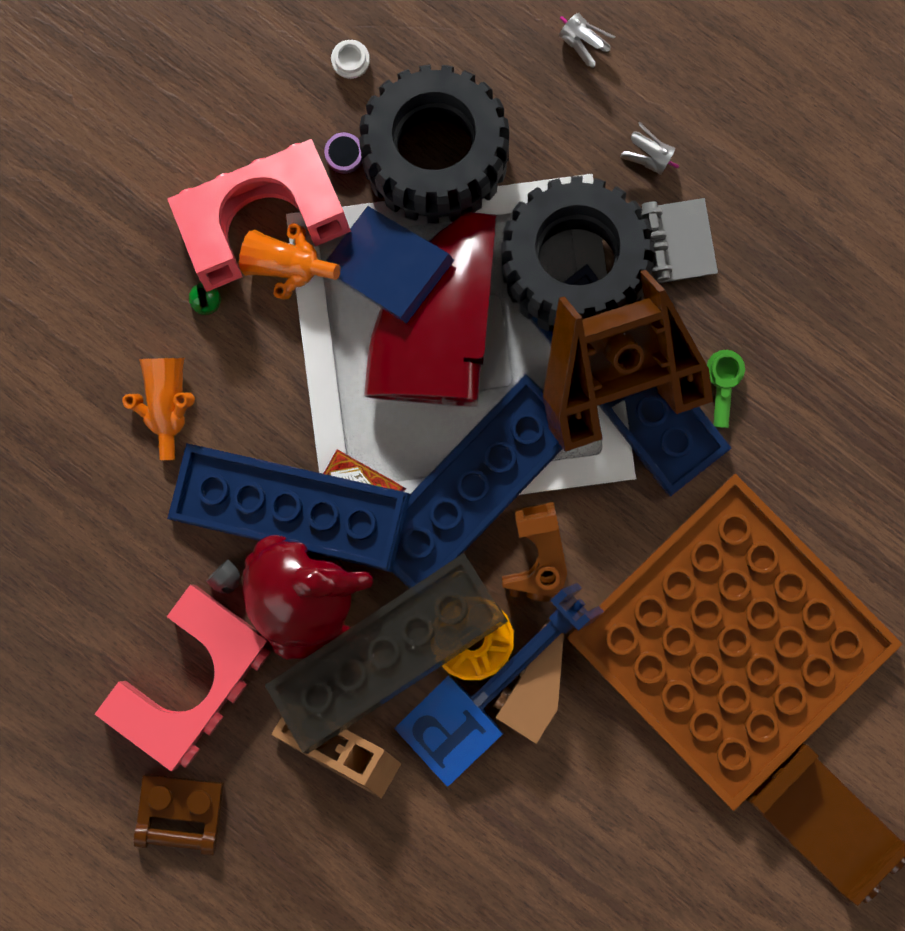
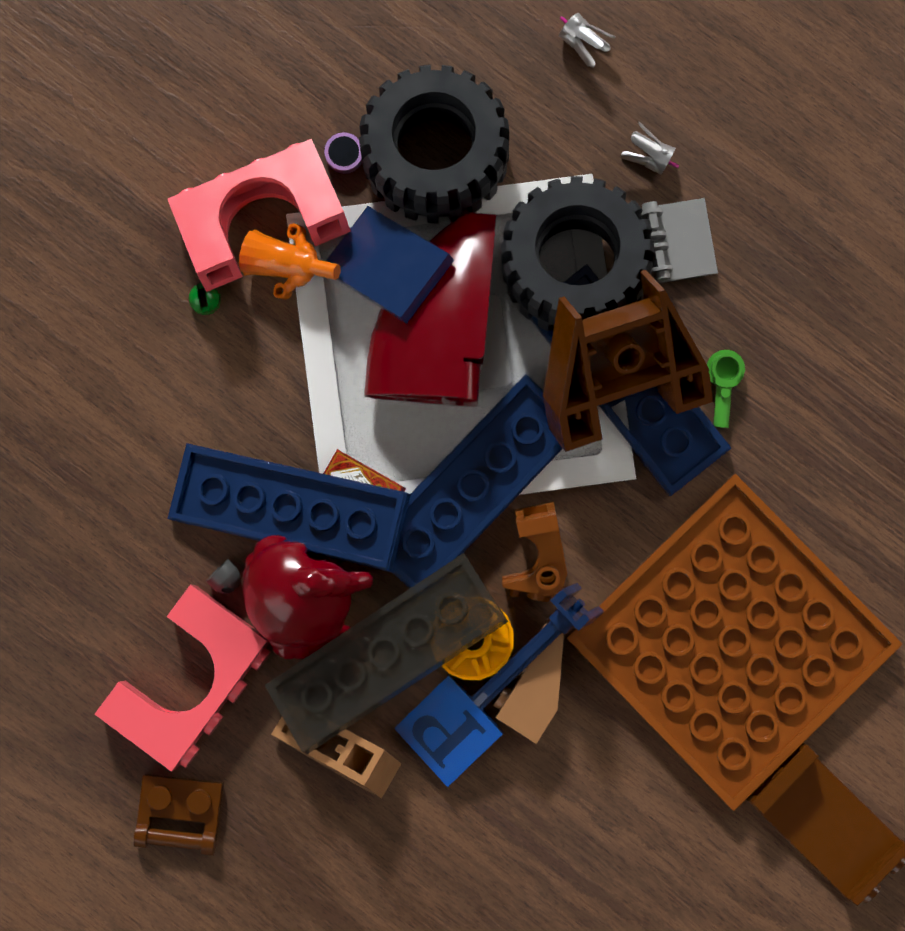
orange piece [122,358,195,460] -> none
white plate [331,40,370,79] -> none

